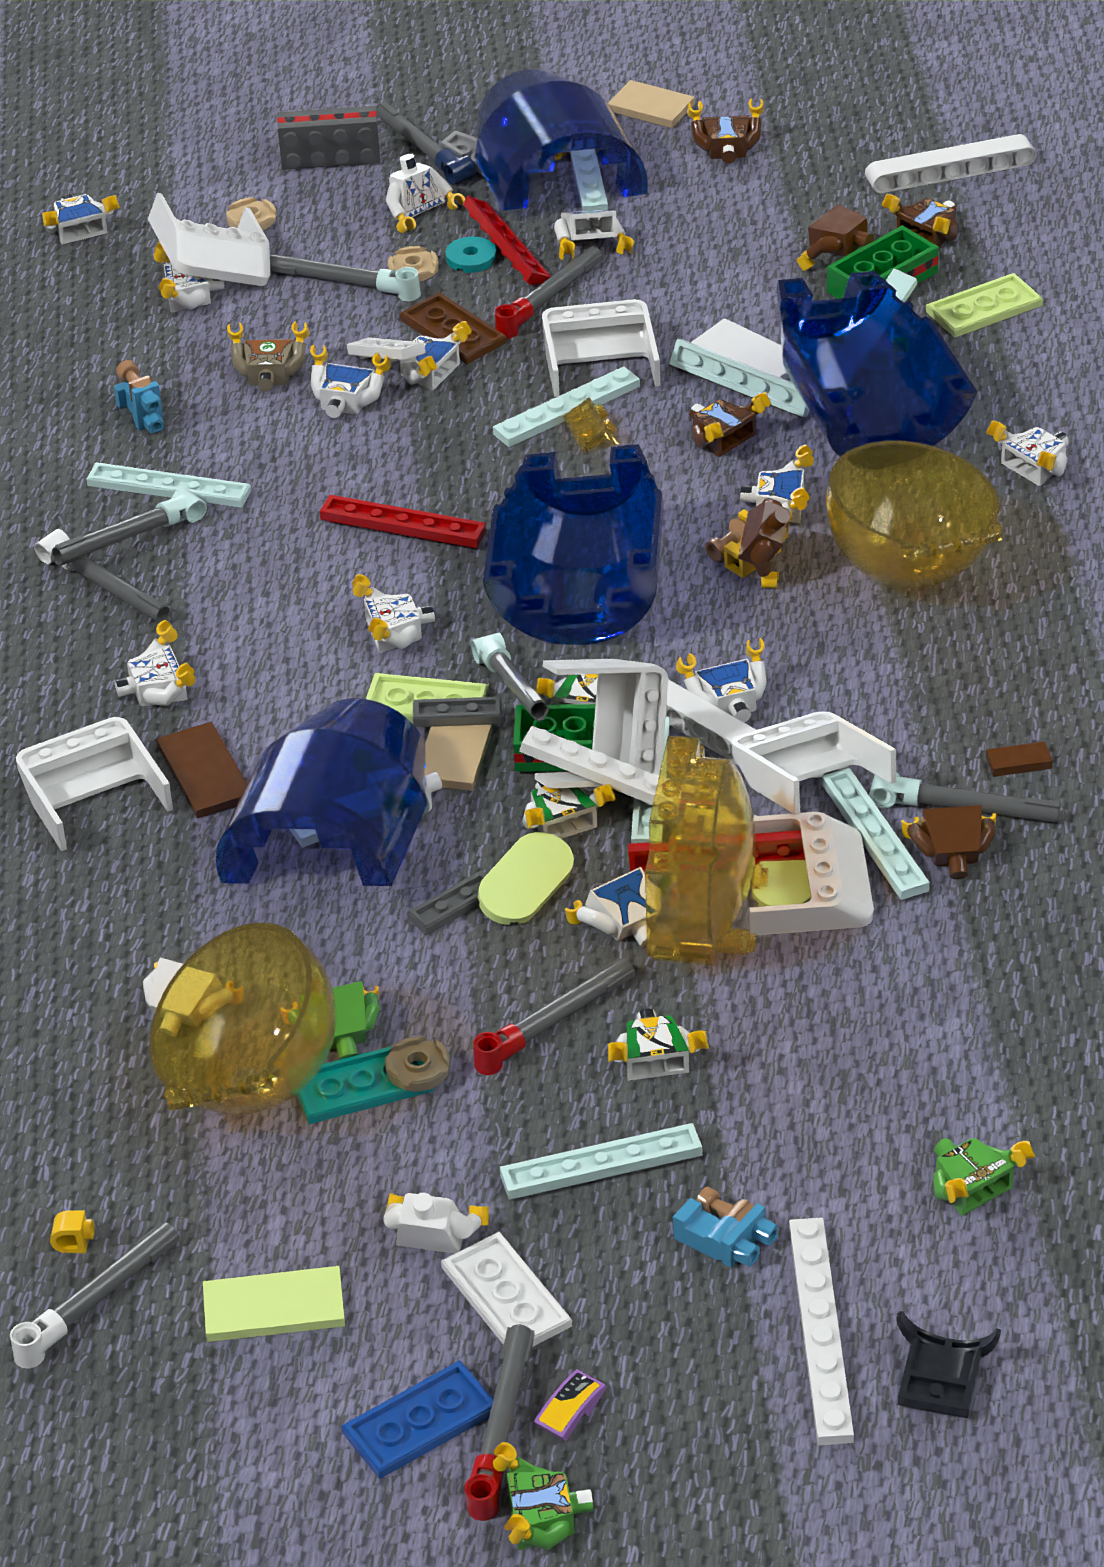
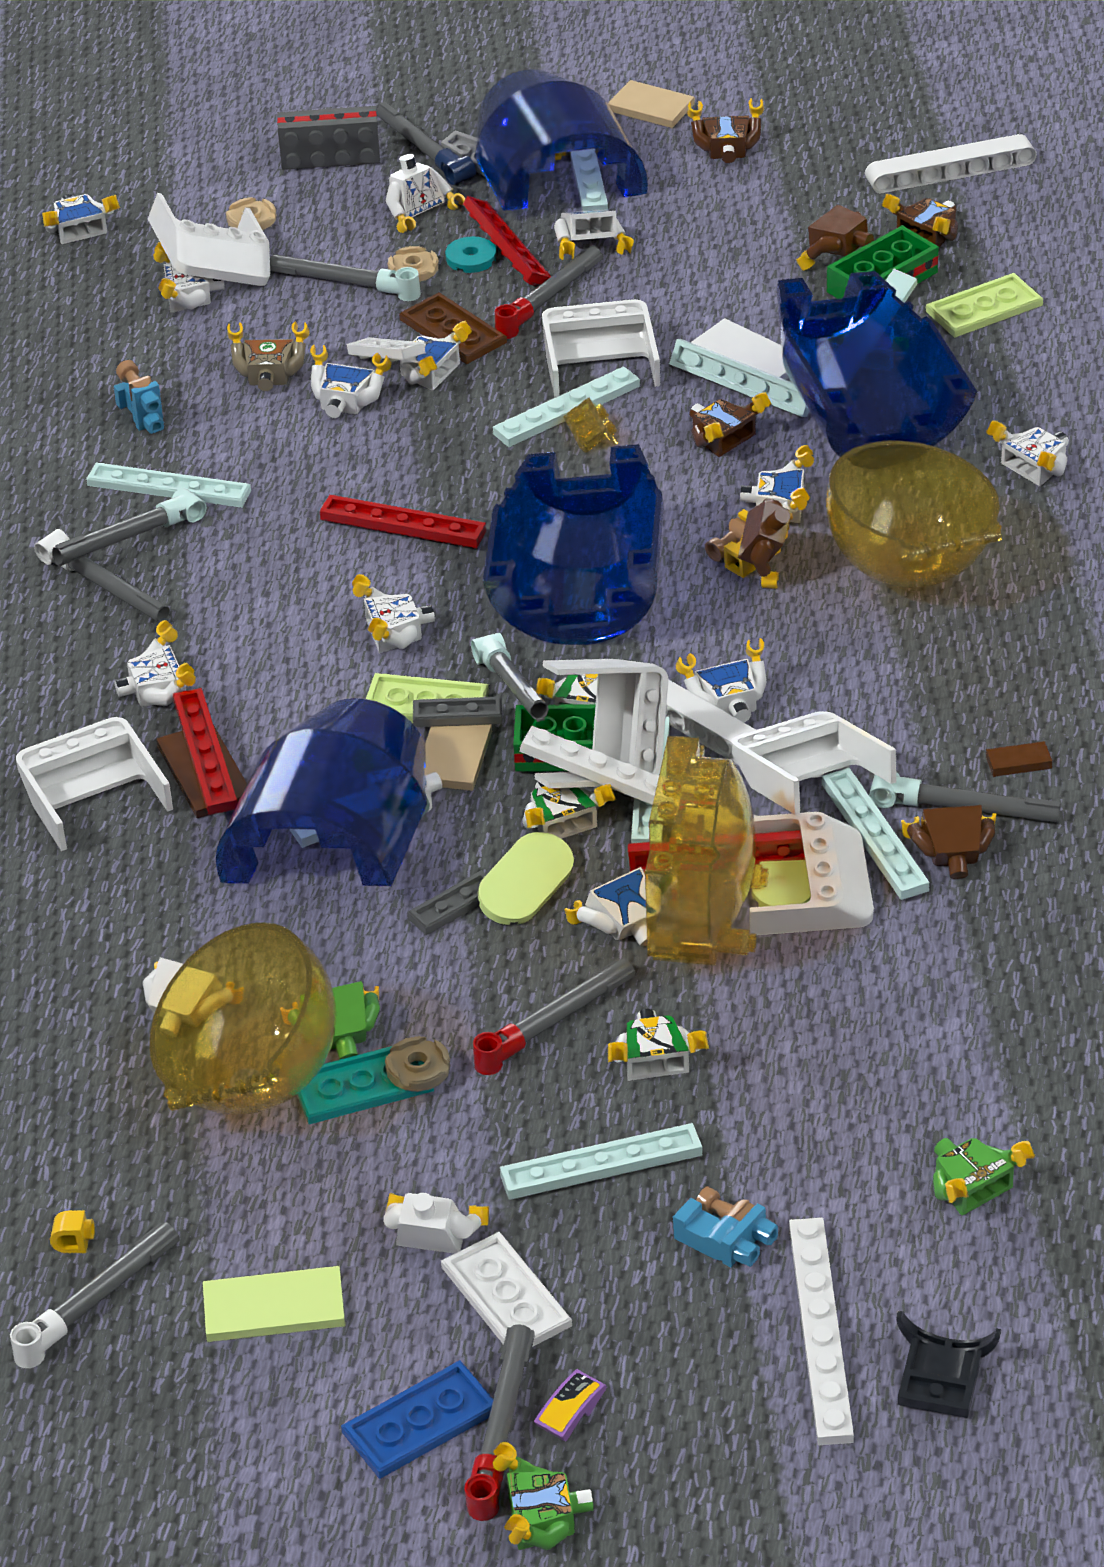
none -> red plate [173,688,238,815]

